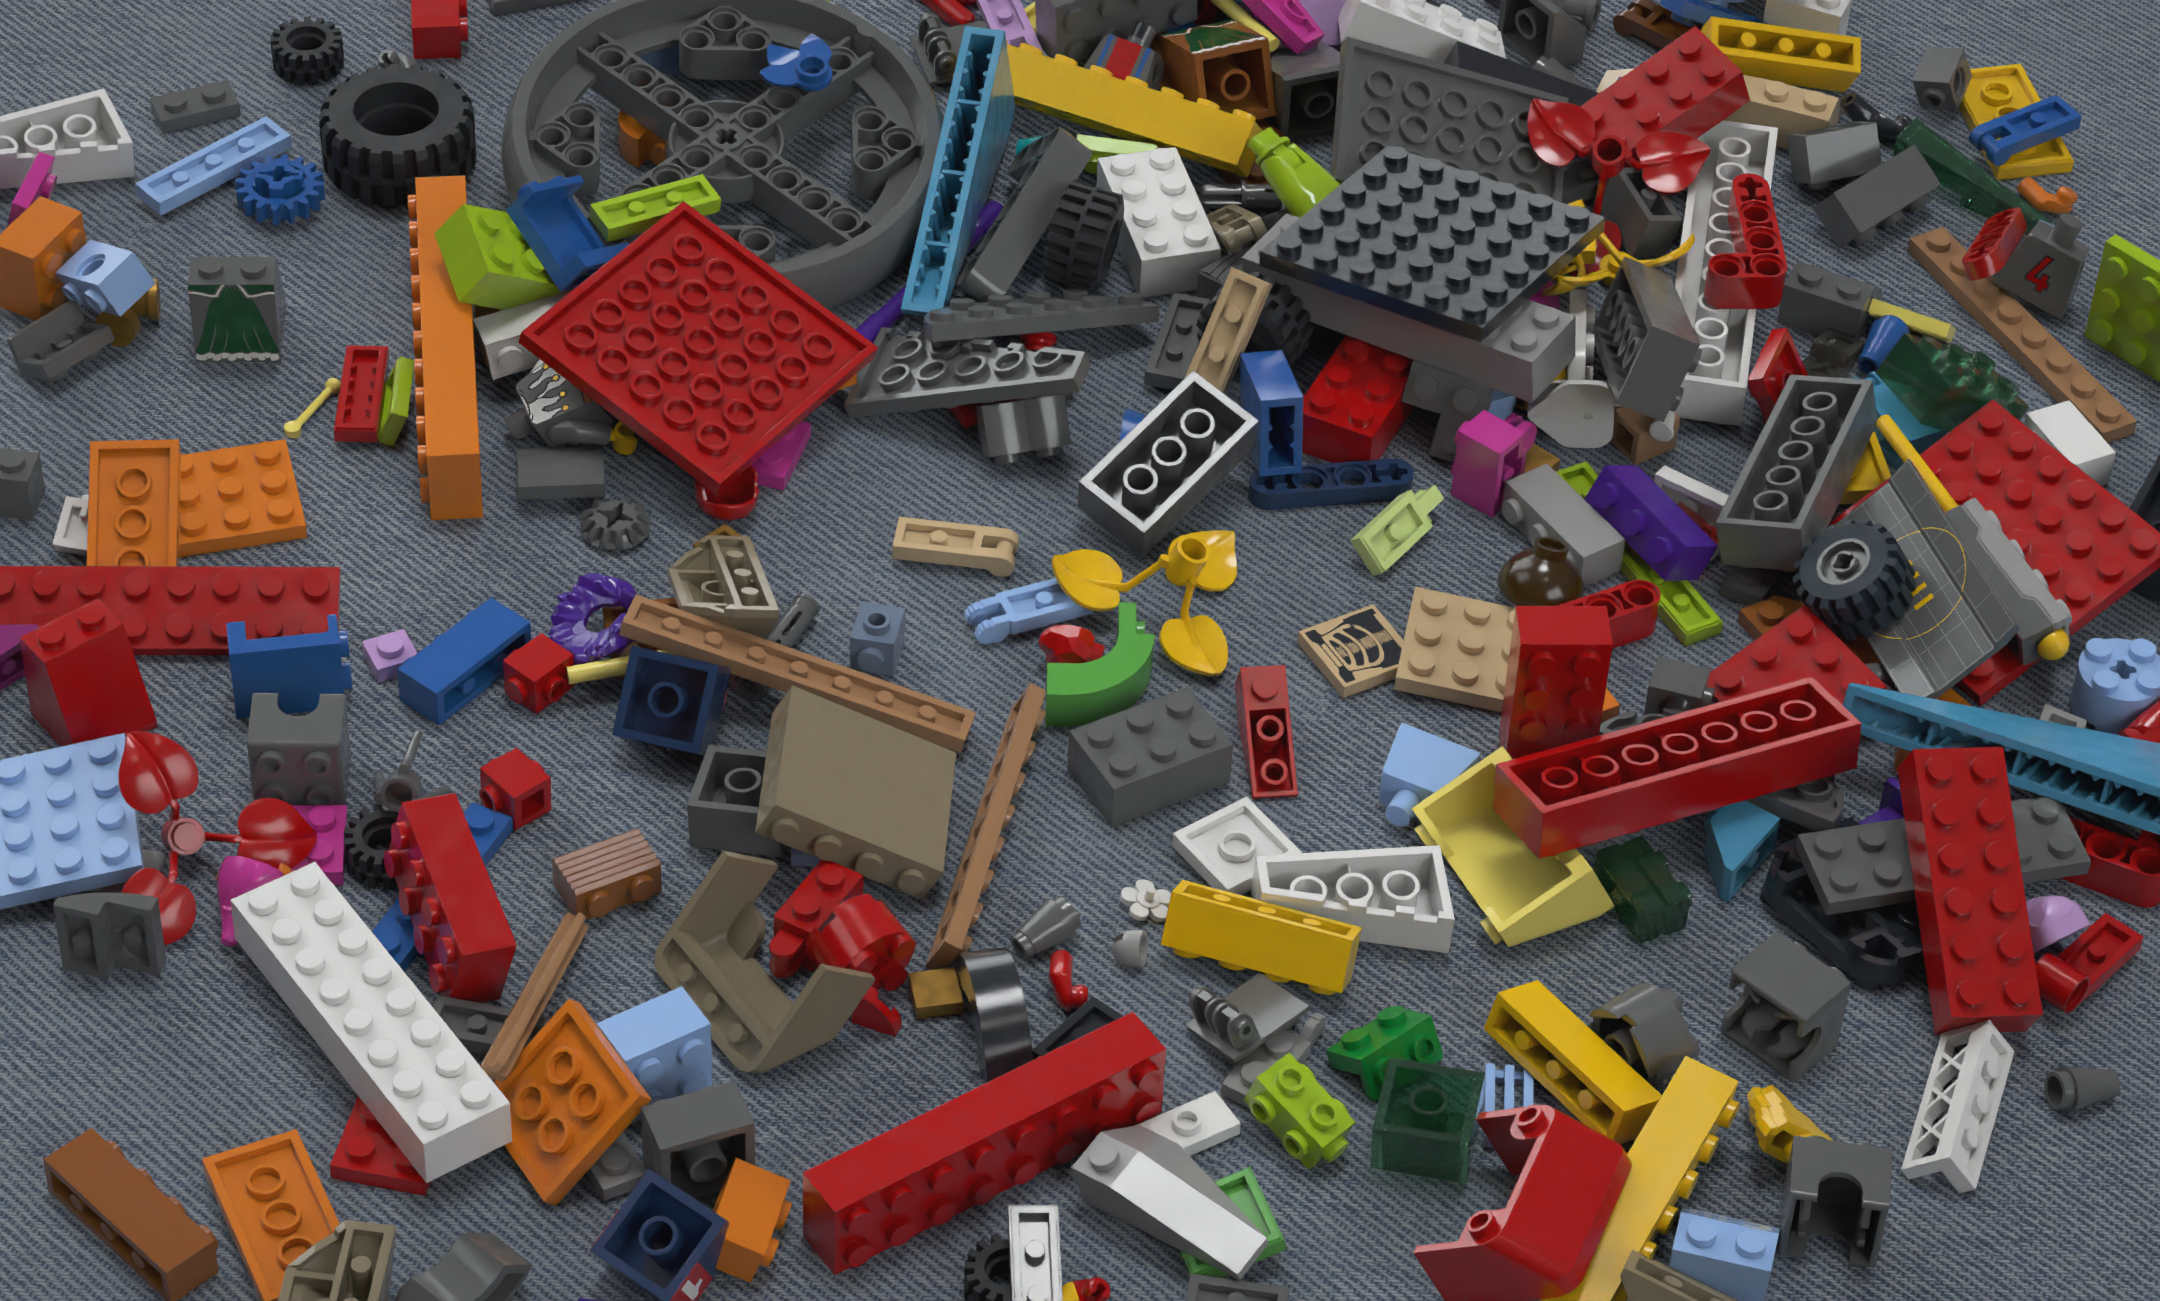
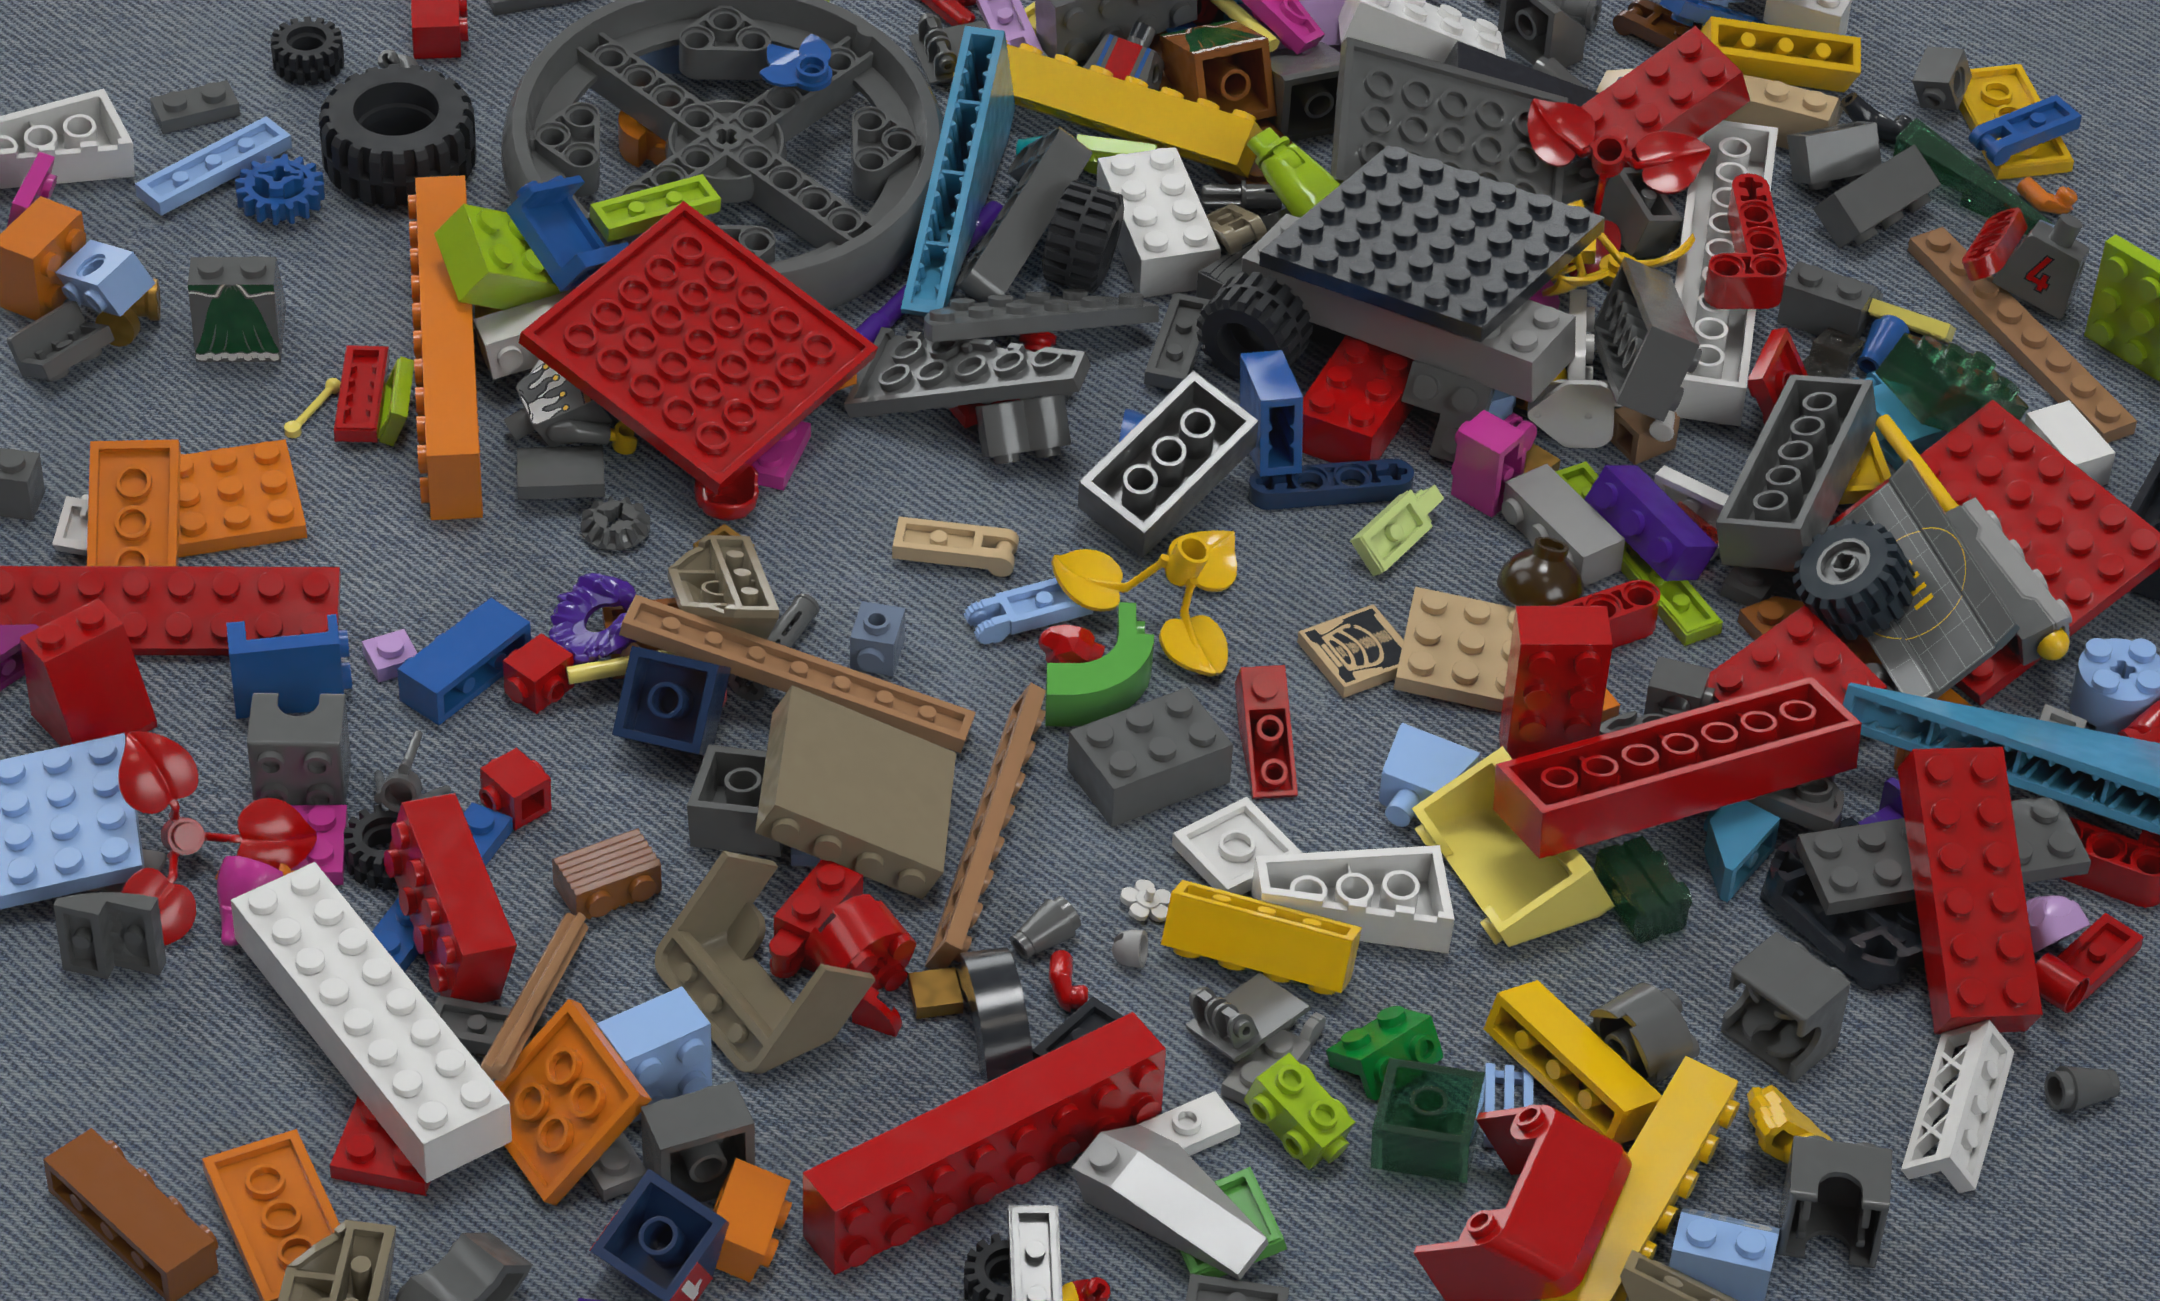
tan tile [1184,267,1273,395] -> none

